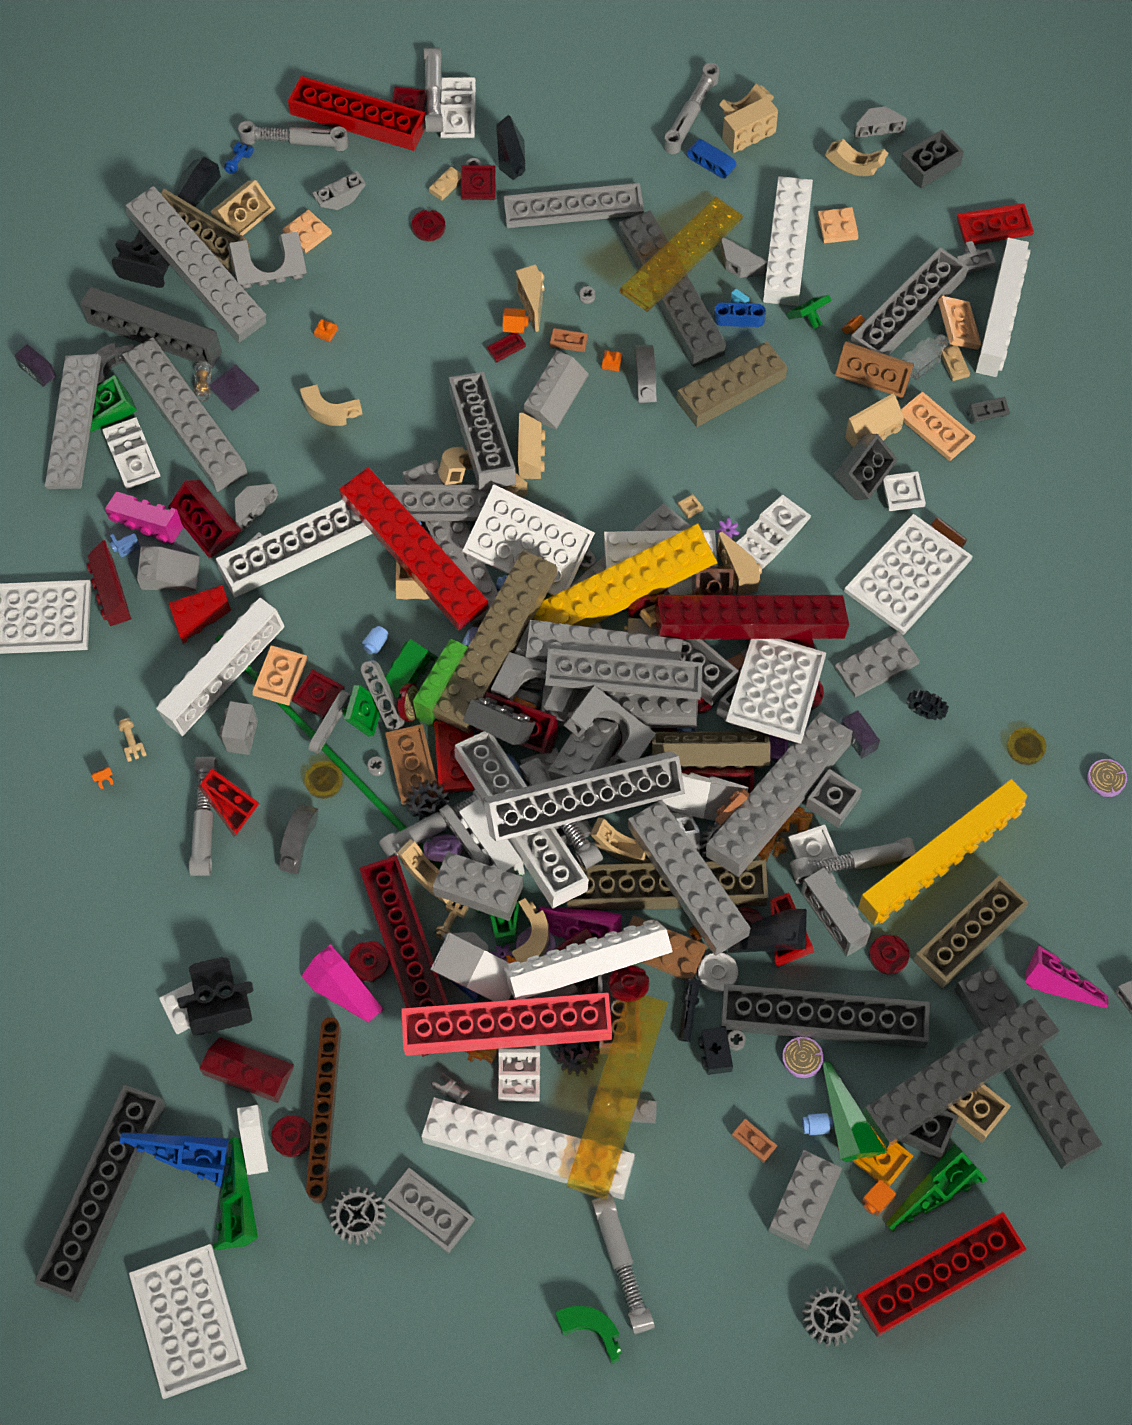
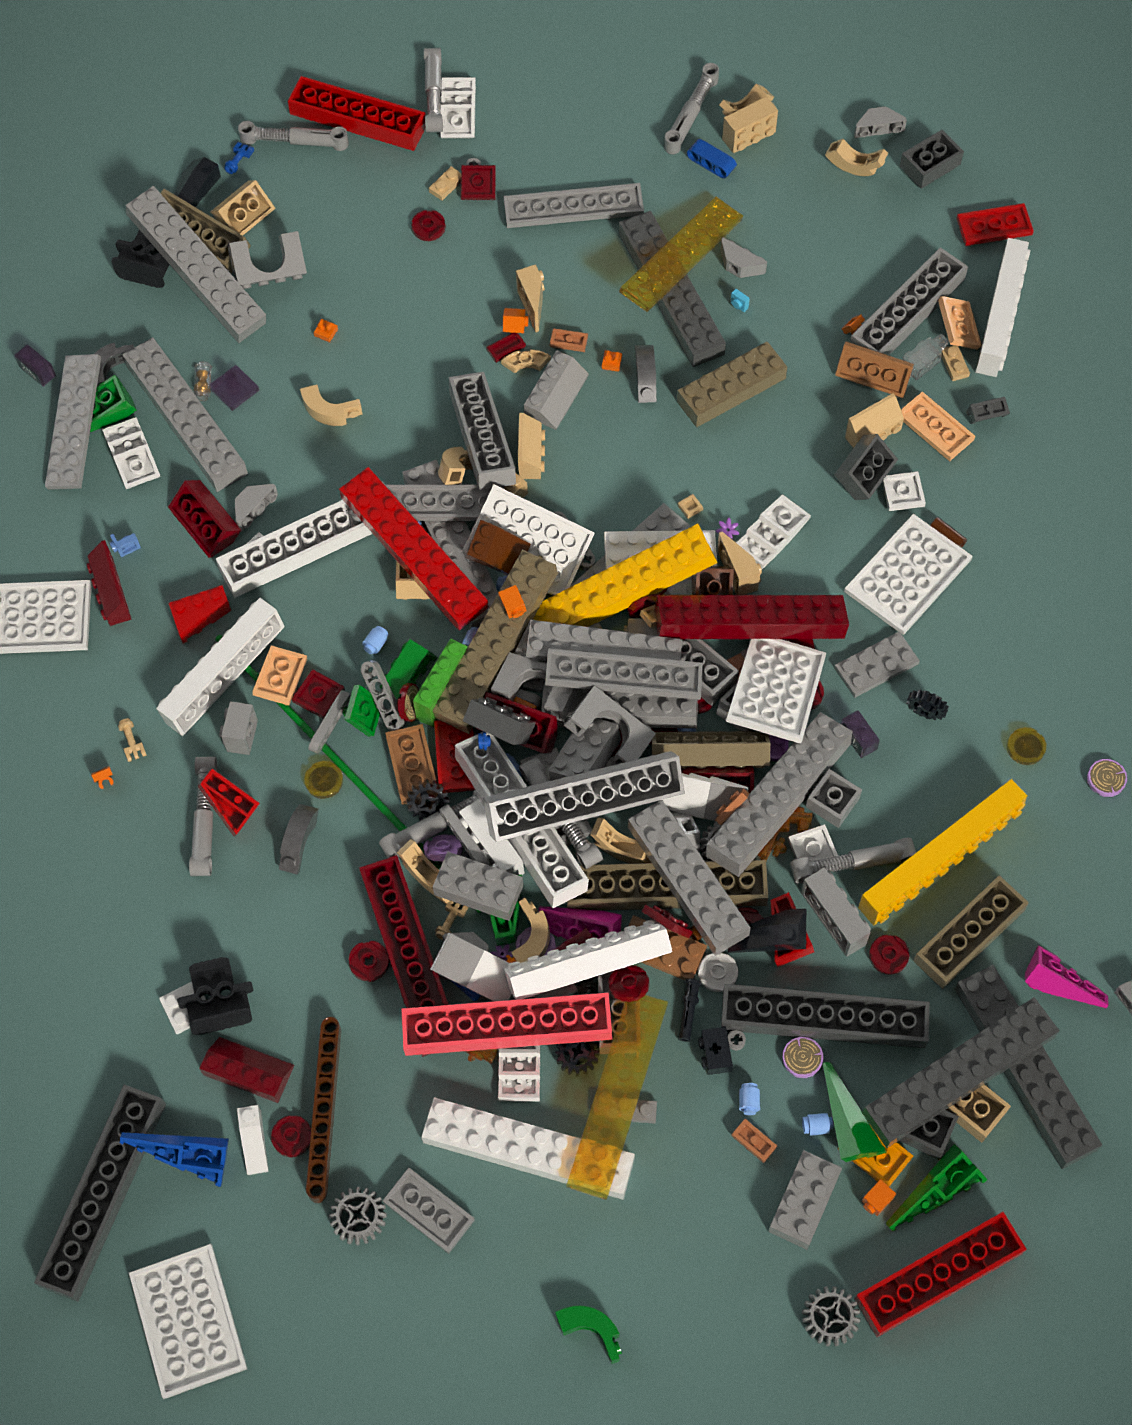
dark grey brick [80,287,222,369] -> none
dark pink wedge [105,492,183,545] -> none
light grey slope [137,546,200,591] -> none
green wedge [213,1137,258,1250] -> none
light nougat plate [282,210,332,253] -> none
dark pink wedge [302,944,384,1023] -> none
light grey slope [312,171,366,210] -> none
light grey bush [367,757,386,776] -> none
dark red tile [392,87,427,112] -> none
light grey piece [432,1073,470,1105] -> none
black wedge [496,115,525,180] -> none
light grey bush [580,286,596,304] -> none
light grey piece [591,1194,655,1335] -> none
blue beam [714,303,766,327] -> none
white brick [763,176,813,306] -> none
green tile [786,295,832,329] -> none
light nougat plate [818,207,859,243] -> none
light grey hinge [957,241,996,273] -> none
none -> reddish brown slope [465,520,531,575]
none -> blue plate [478,731,491,751]
none -> orange brick [498,585,527,619]
none -> tan tile [501,349,551,373]
none -> dark red plate [641,905,693,938]
none -> light blue brick [739,1083,760,1115]

